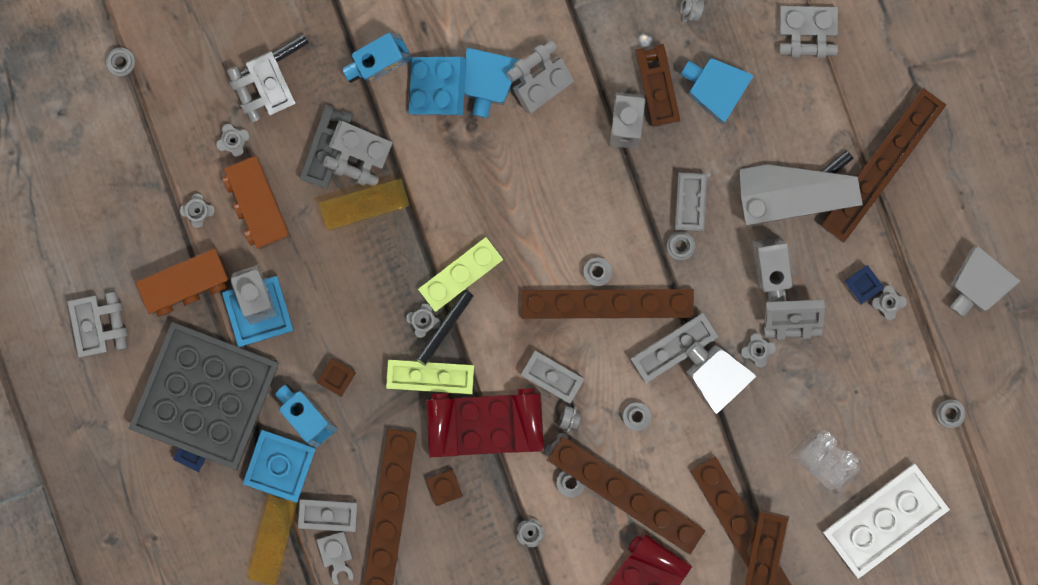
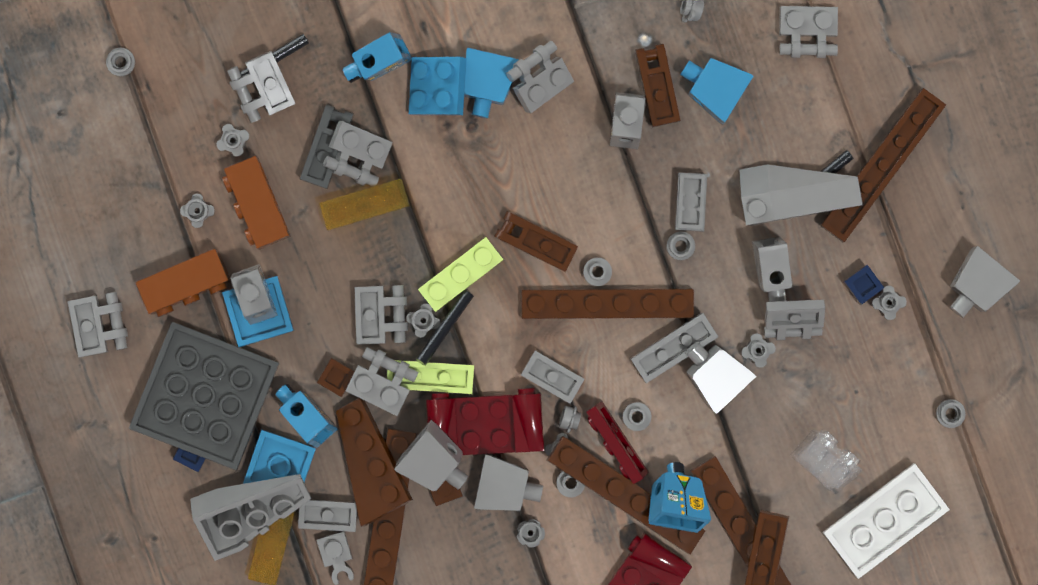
none -> light grey wedge [190,474,311,561]
none -> reddish brown wing [336,398,413,527]
none -> light grey plate [346,347,419,416]
none -> light grey plate [354,285,408,344]
none -> light grey torso [394,420,468,491]
none -> light grey torso [474,454,543,511]
none -> reddish brown plate [494,211,578,272]
none -> dark red plate [586,401,649,484]
none -> dark azure torso [649,462,711,533]

